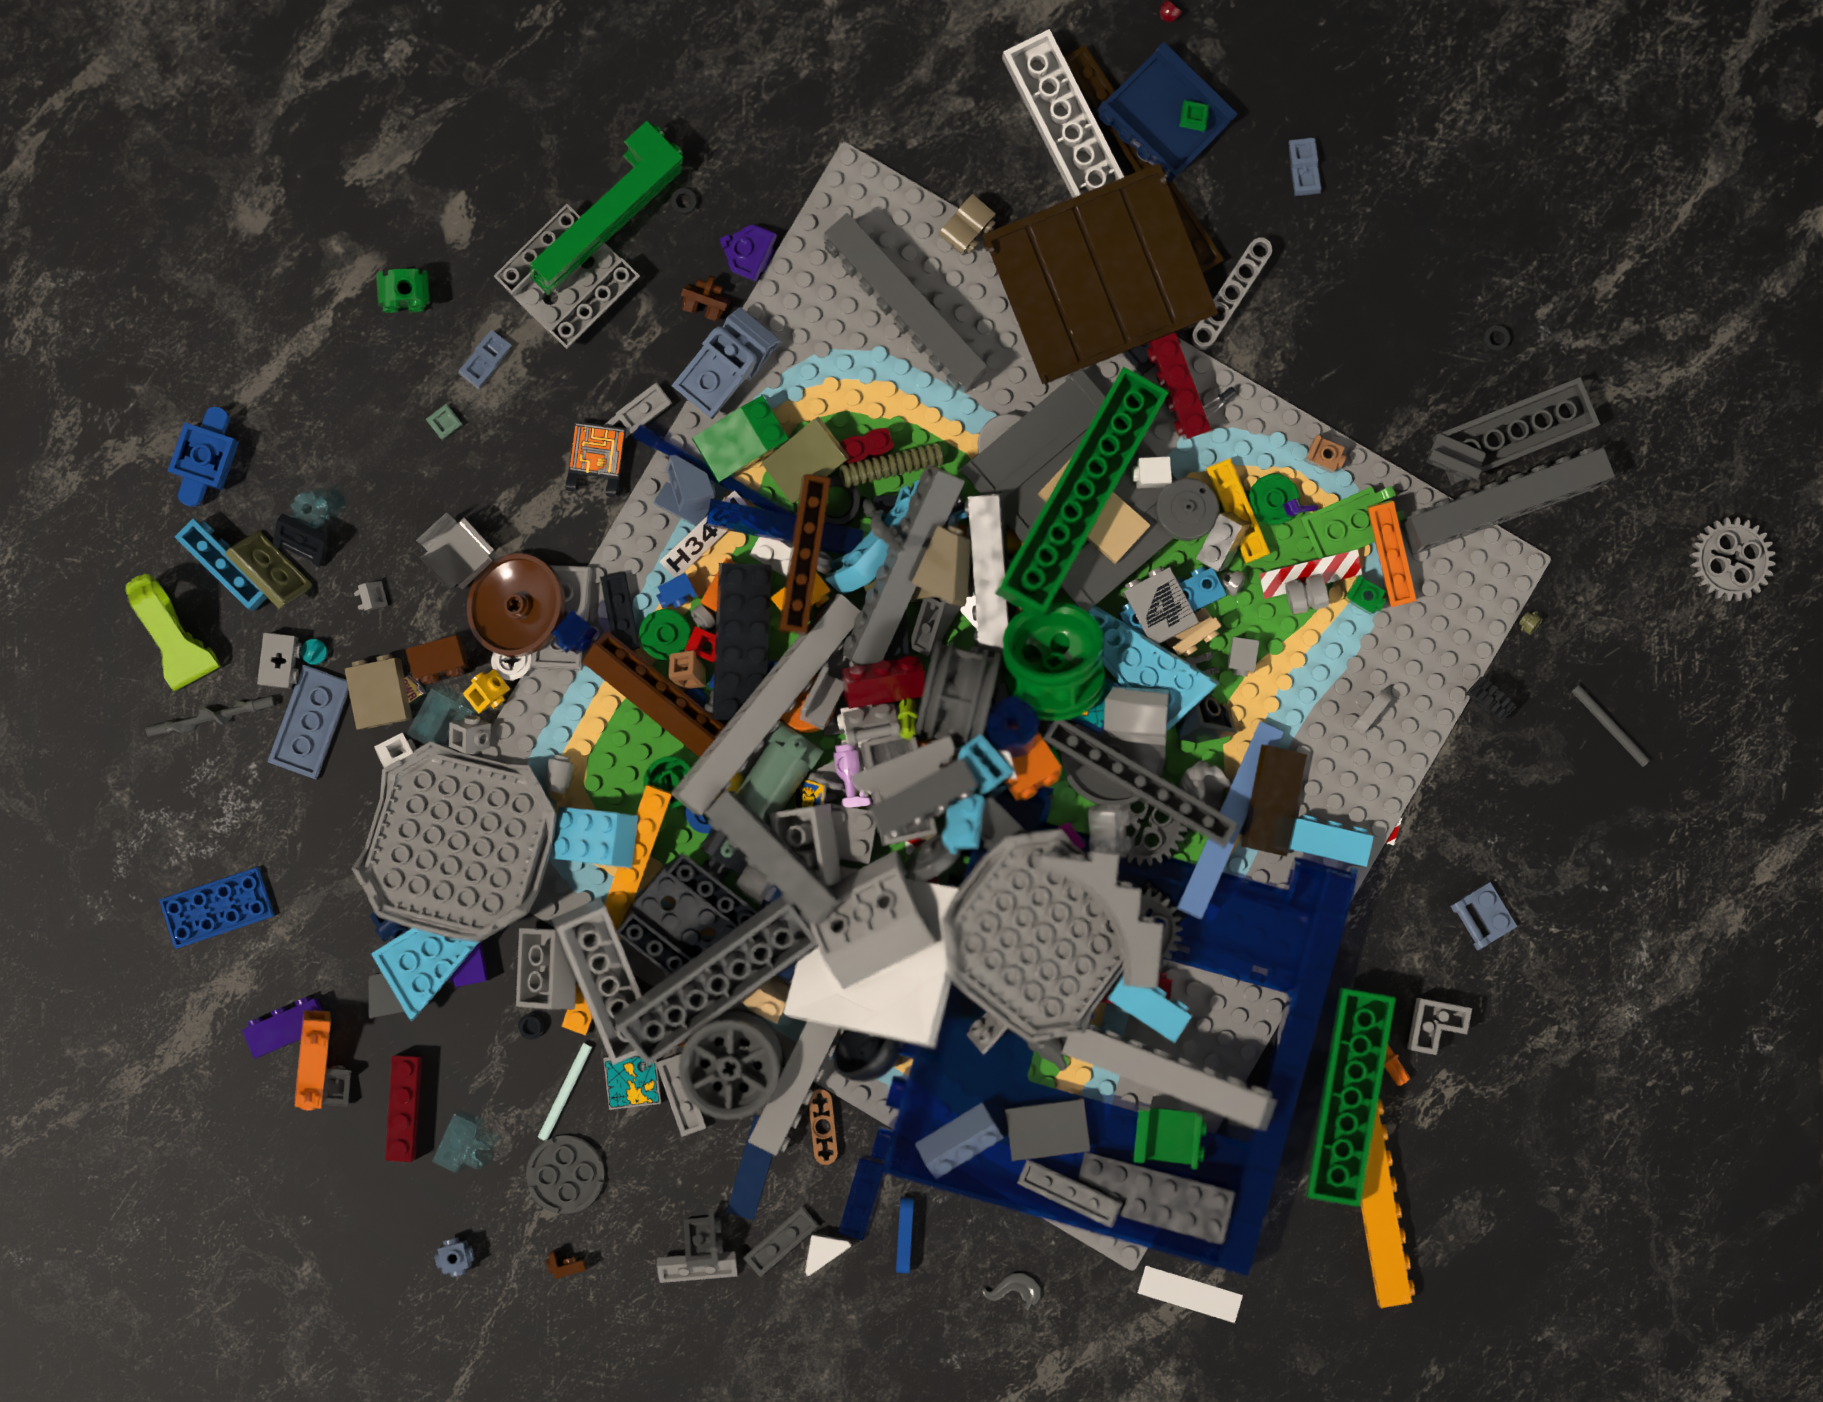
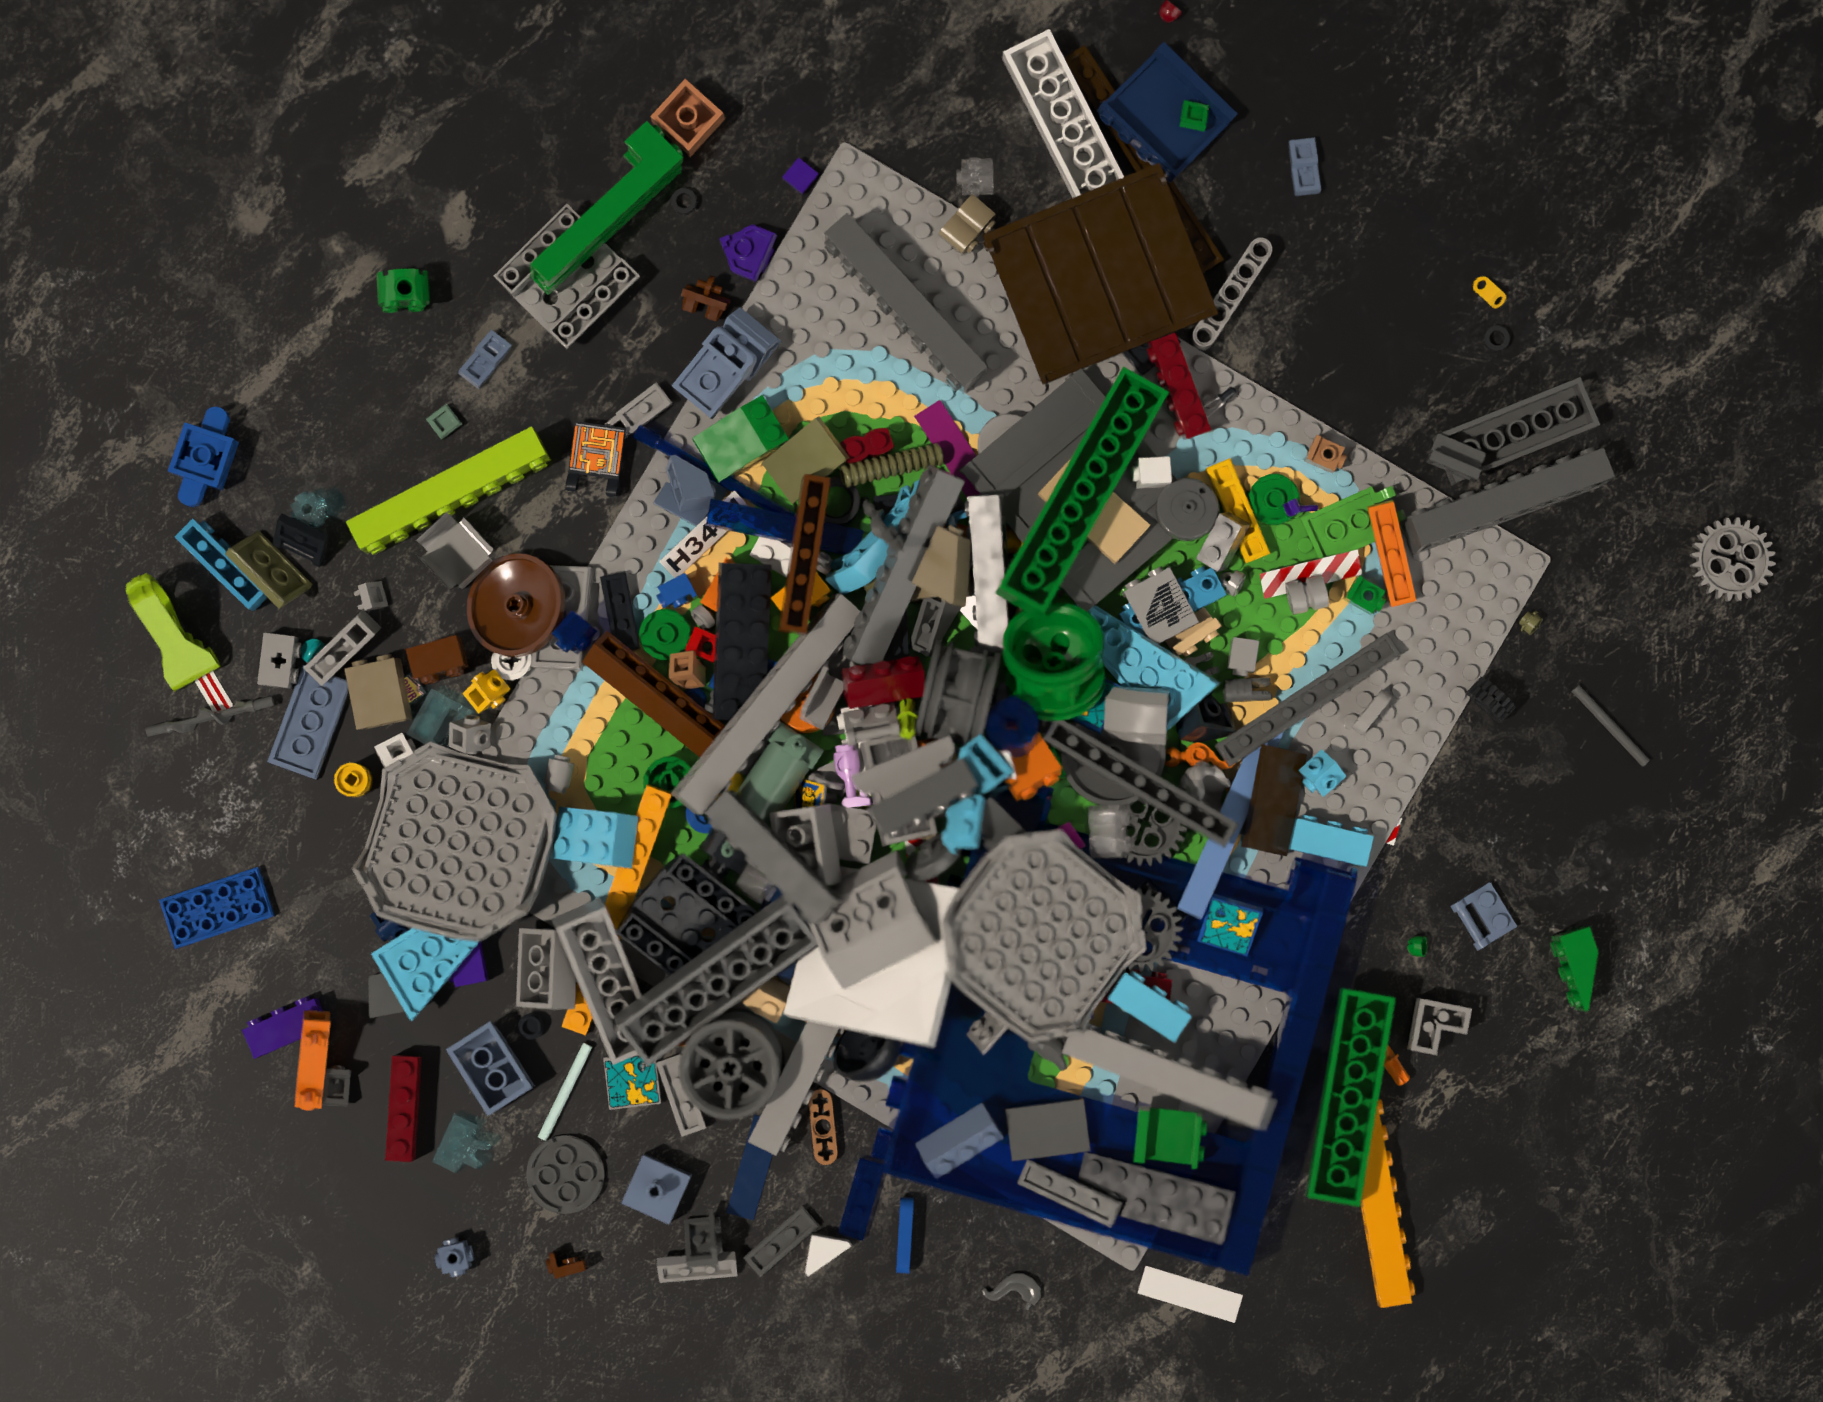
light grey arch [1033,848,1163,989] -> none
none -> sticker [195,671,233,712]
none -> light grey slope [303,610,381,686]
none -> yellow wheel [334,763,373,797]
none -> lime brick [346,426,551,555]
none -> sand blue brick [446,1021,535,1116]
none -> sand blue brick [622,1153,692,1224]
none -> nougat brick [650,79,725,157]
none -> dark purple tile [782,157,819,195]
none -> magenta sticker [914,400,980,499]
none -> clear brick [956,157,993,196]
none -> orange piece [1165,742,1236,769]
none -> tile [1197,893,1263,956]
none -> dark grey tile [1215,633,1401,767]
none -> dark grey hinge [1223,677,1272,703]
none -> medium azure brick [1299,749,1346,797]
none -> green hinge [1407,936,1427,957]
none -> yellow piece [1473,276,1506,308]
none -> green slope [1550,926,1598,1012]

